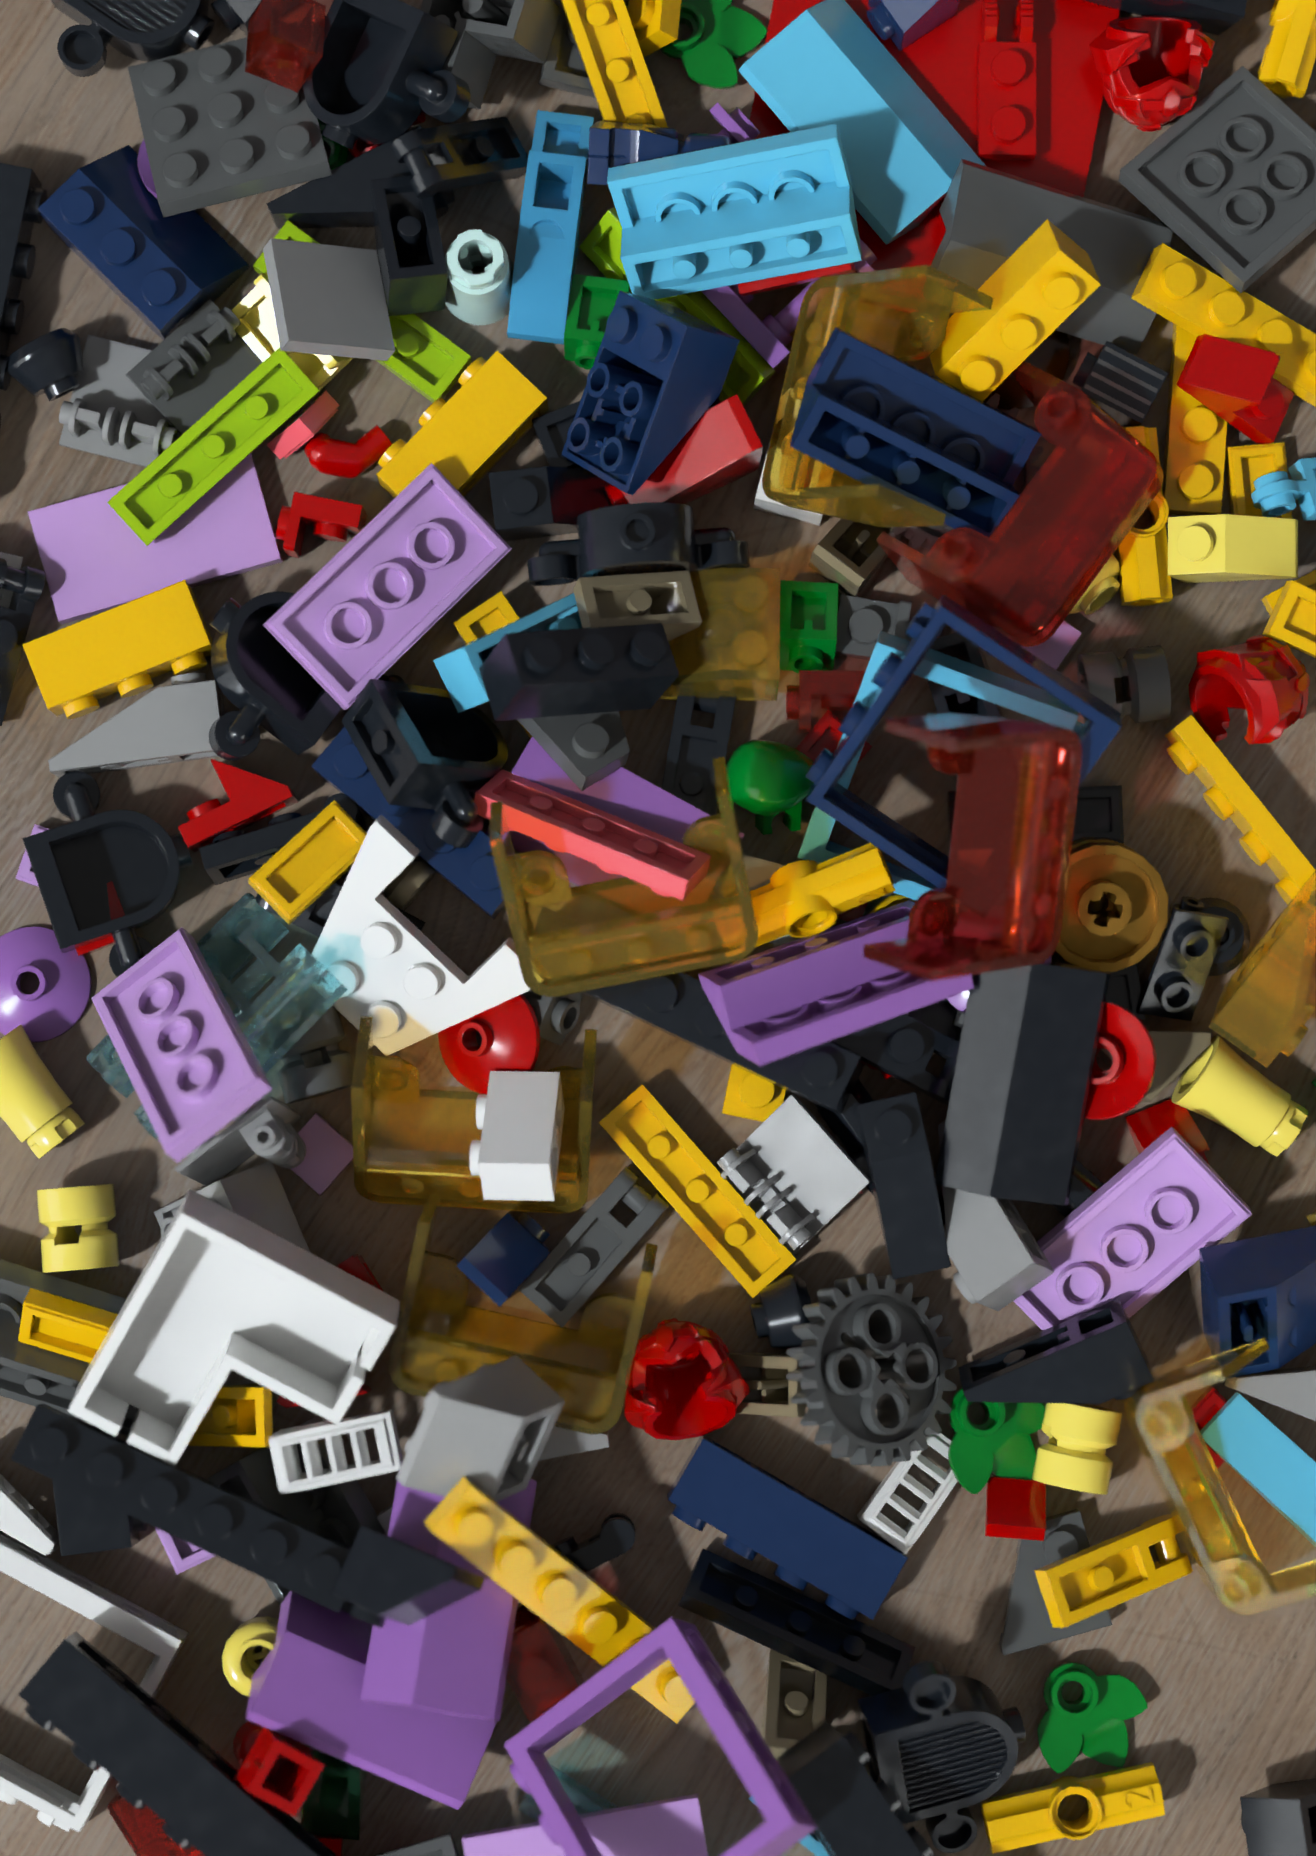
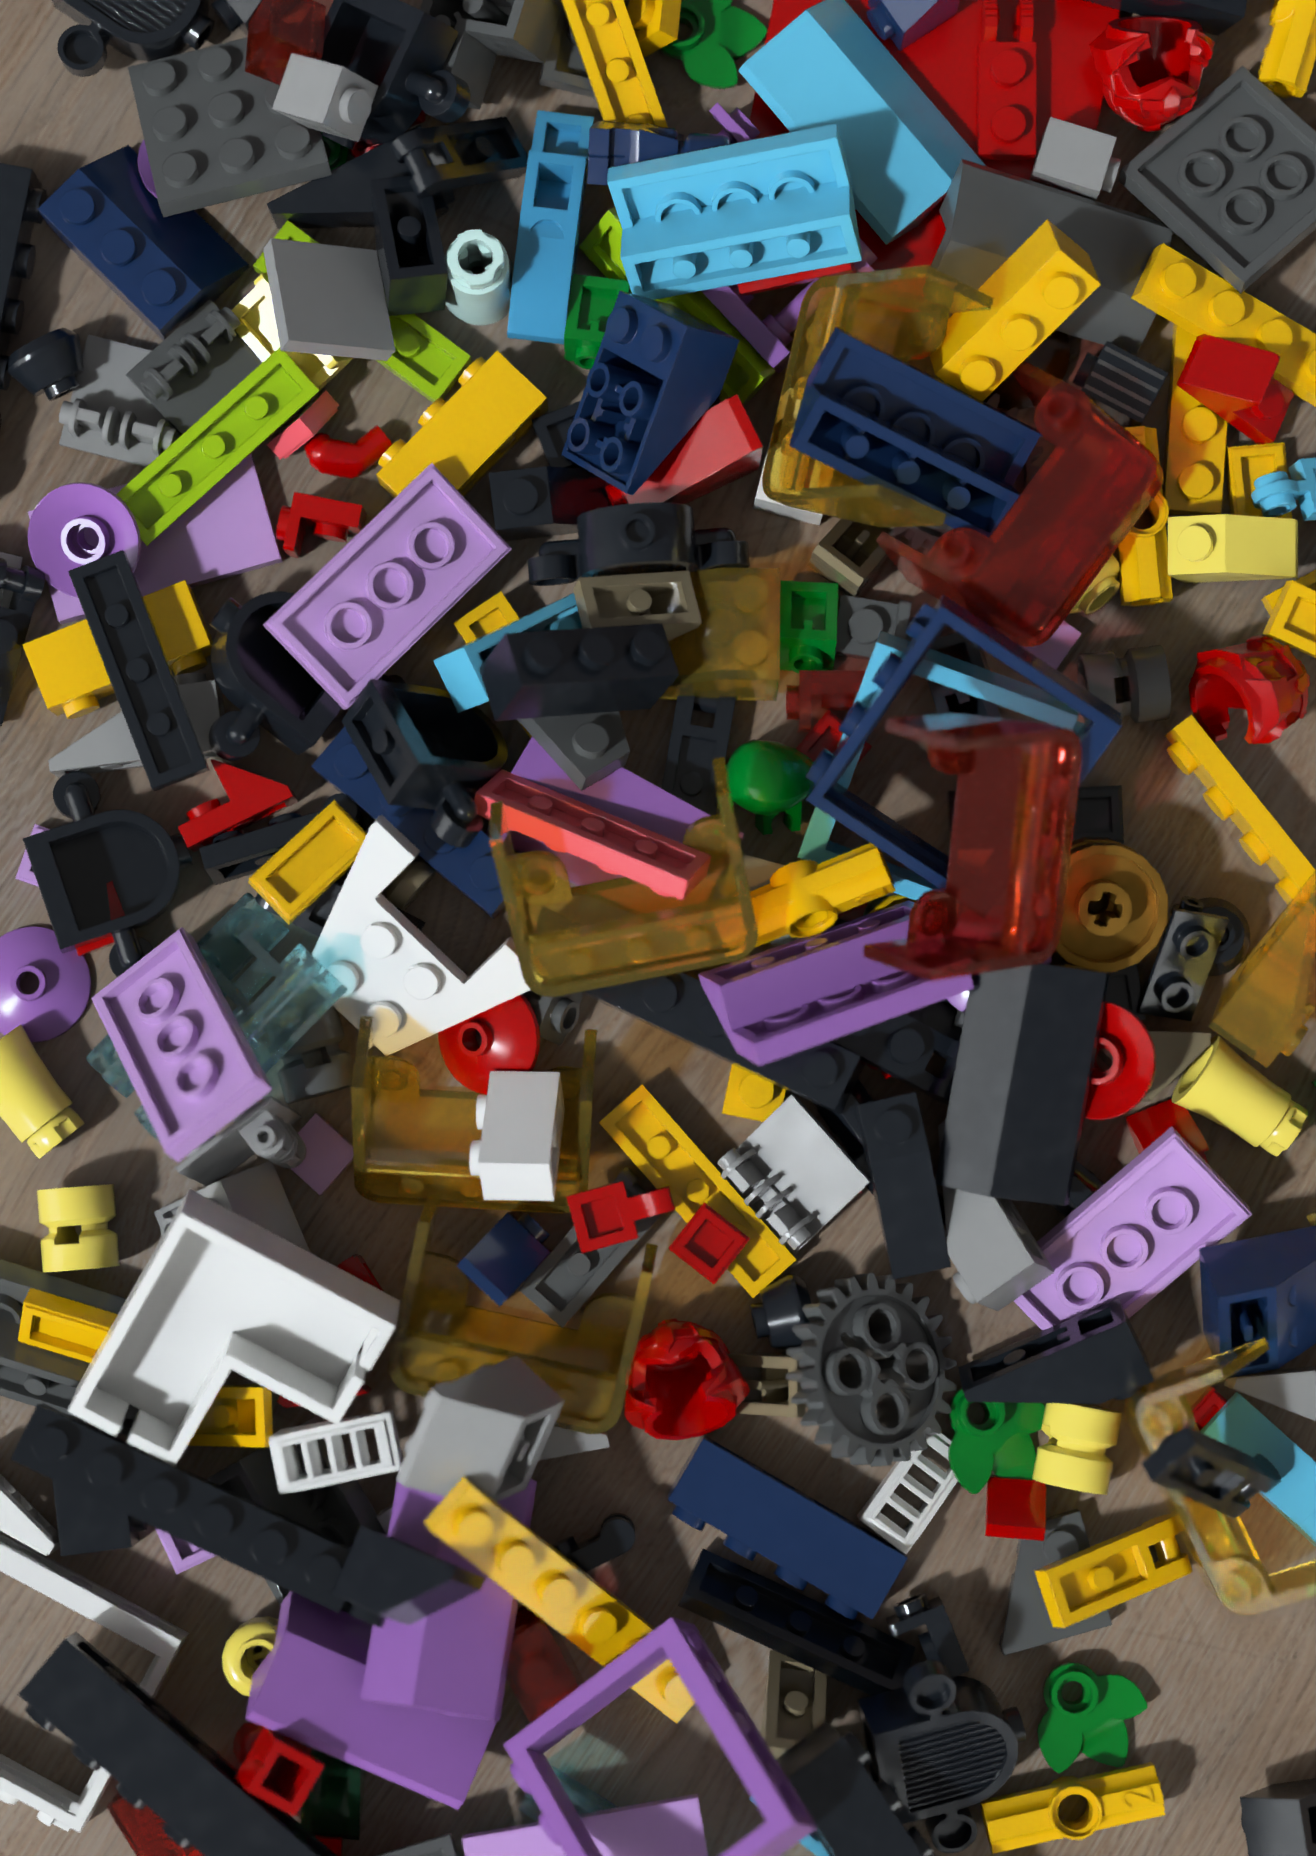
none -> medium lavender dish [28,482,141,598]
none -> black plate [68,550,210,791]
none -> light grey brick [272,53,378,142]
none -> red plate [566,1180,675,1253]
none -> red tile [668,1202,750,1285]
none -> black bracket [886,1593,970,1678]
none -> light grey brick [1029,117,1121,201]
none -> black plate [1141,1425,1281,1518]

